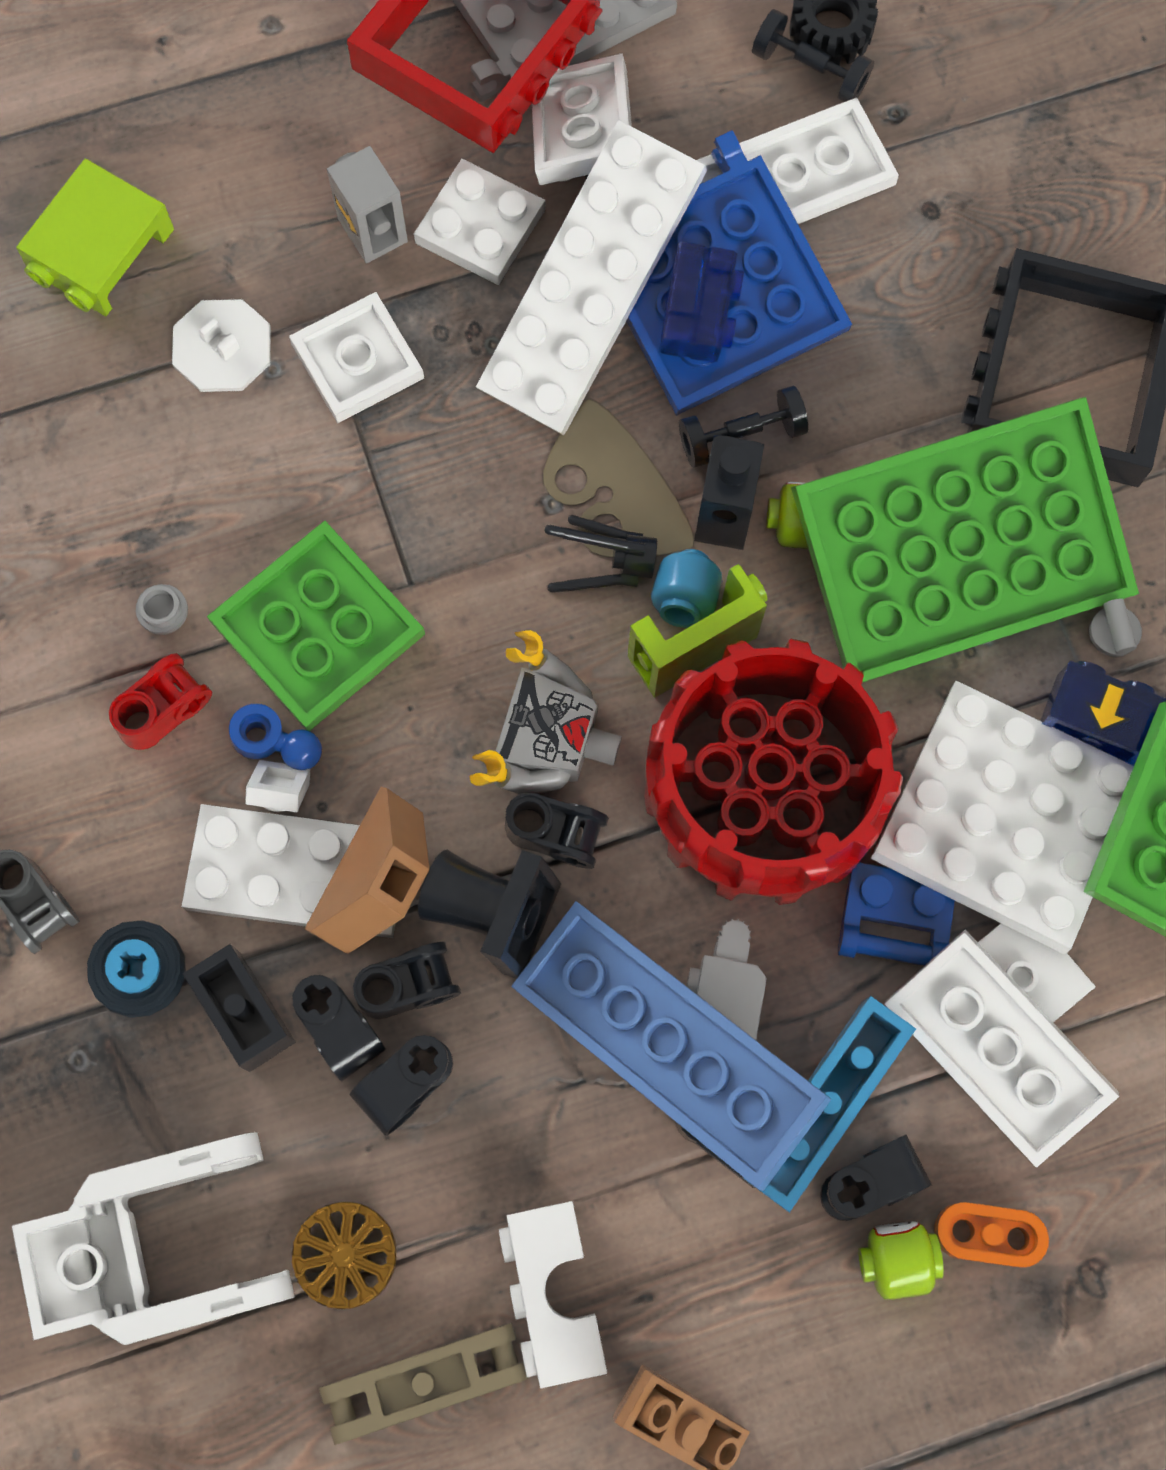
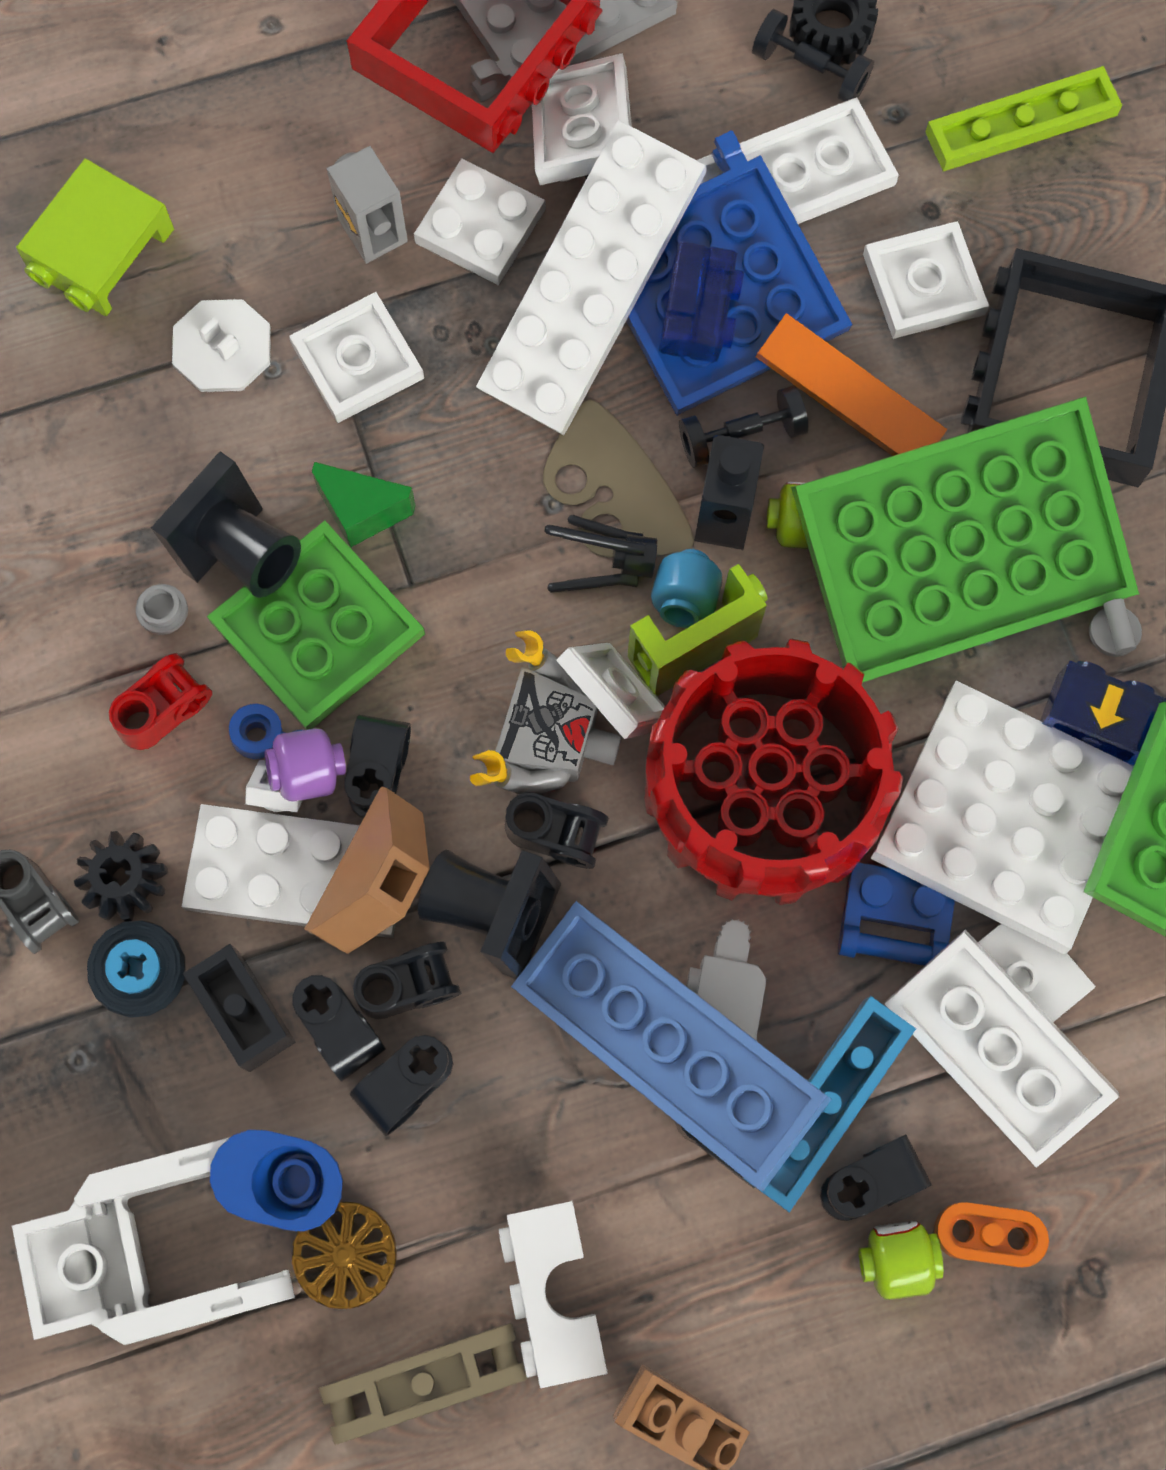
none -> black gear [74,831,168,922]
none -> black plant [151,451,301,598]
none -> blue piece [210,1129,343,1231]
none -> medium lavender head [265,728,346,801]
none -> green slope [312,462,416,547]
none -> black piece [344,715,411,819]
none -> white plate [556,643,665,739]
none -> orange tile [755,313,948,456]
none -> white plate [863,221,989,339]
none -> lime plate [925,66,1122,172]

